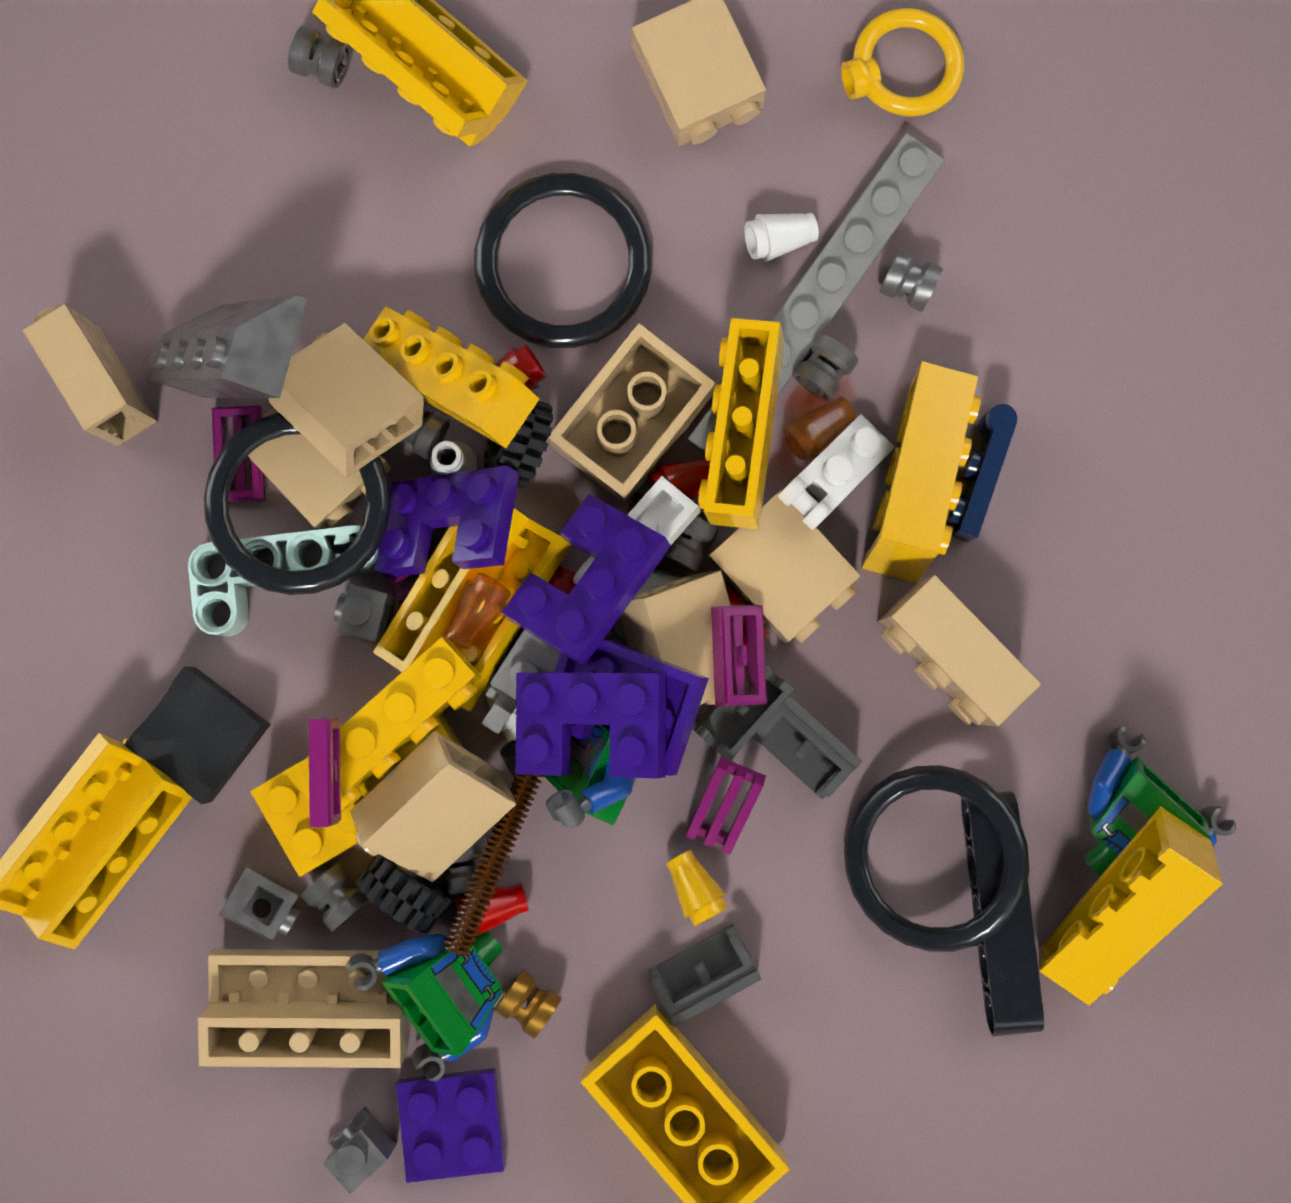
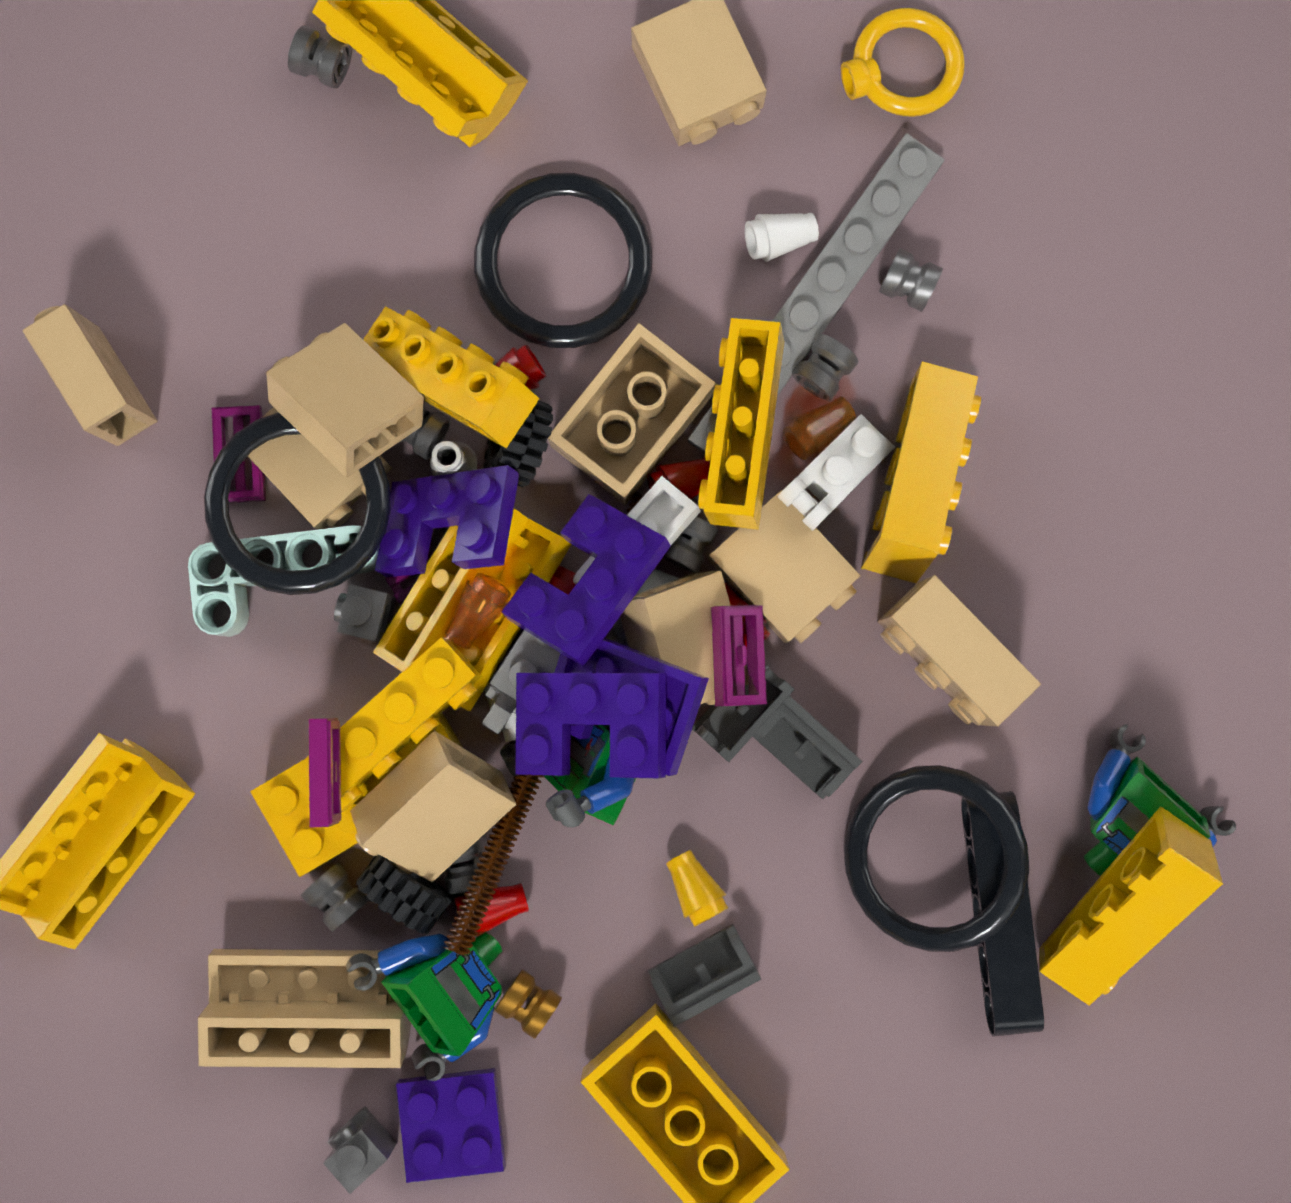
black brick [124,666,271,804] -> none
flat silver slope [149,295,307,398] -> none
flat silver brick [218,867,300,942] -> none
magenta tile [685,757,766,855] -> none
dark blue plate [948,404,1018,542] -> none

